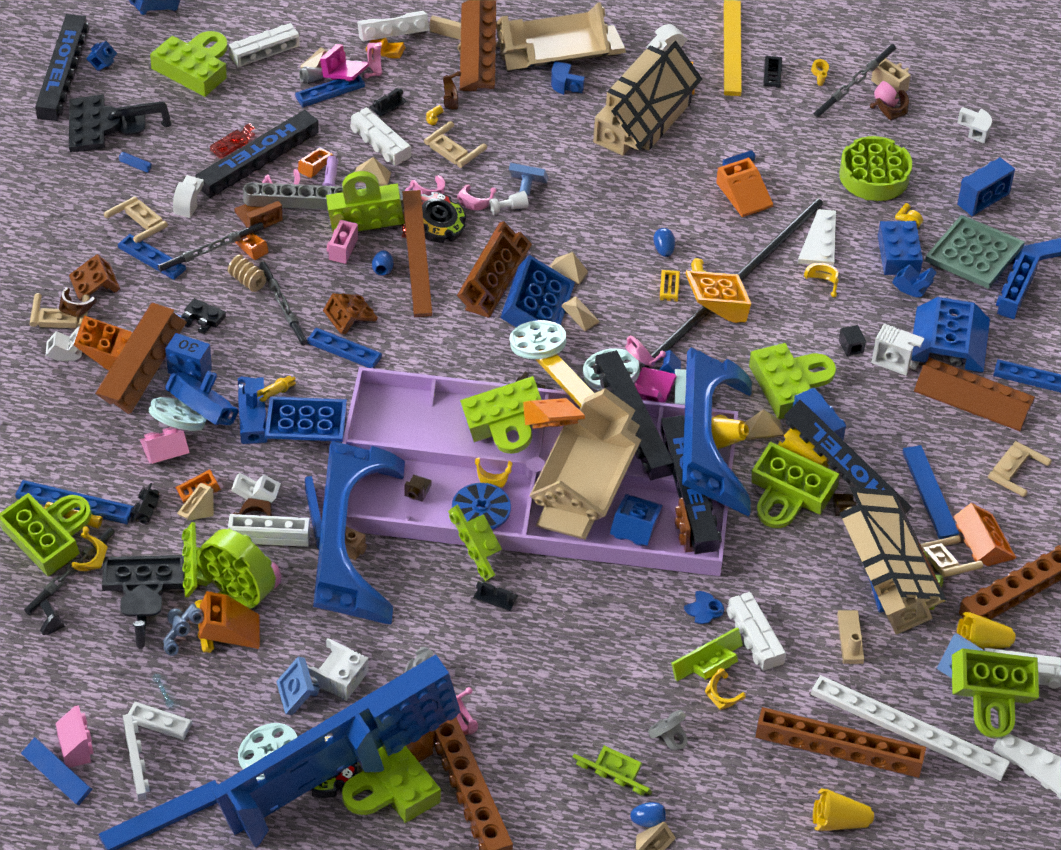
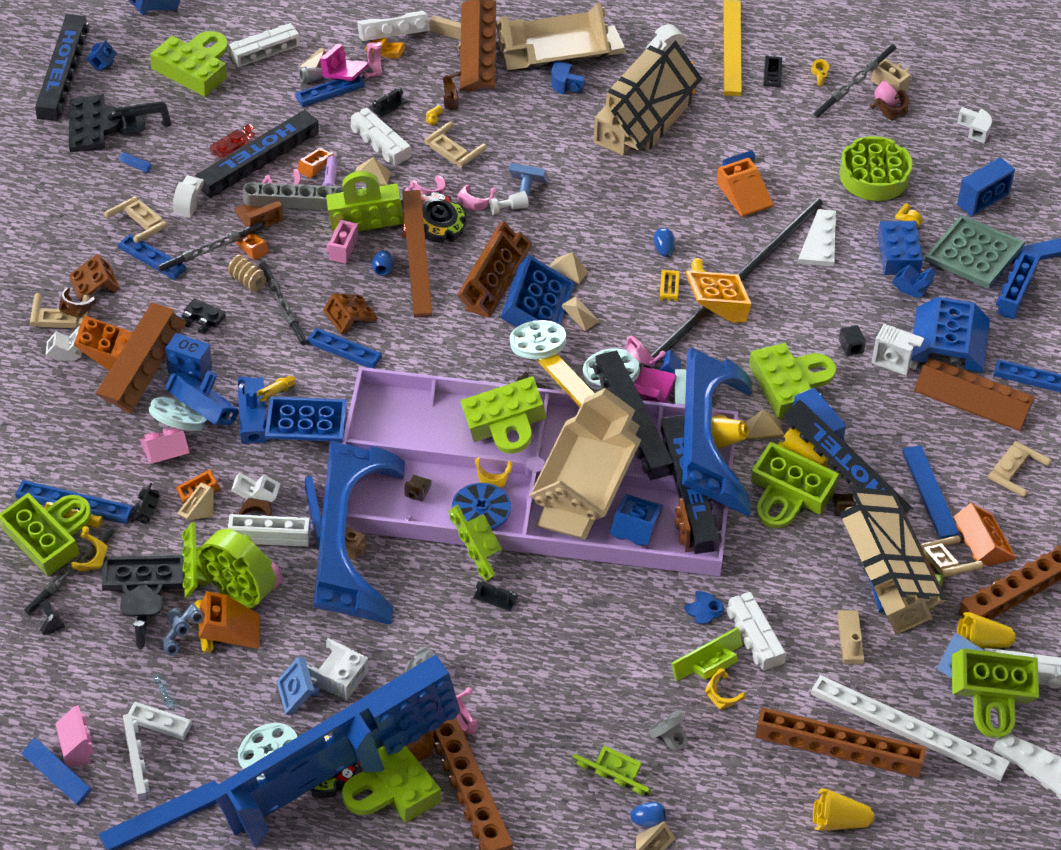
orange slope [523,398,585,429] -> none
yellow helmet [804,263,839,297] -> none

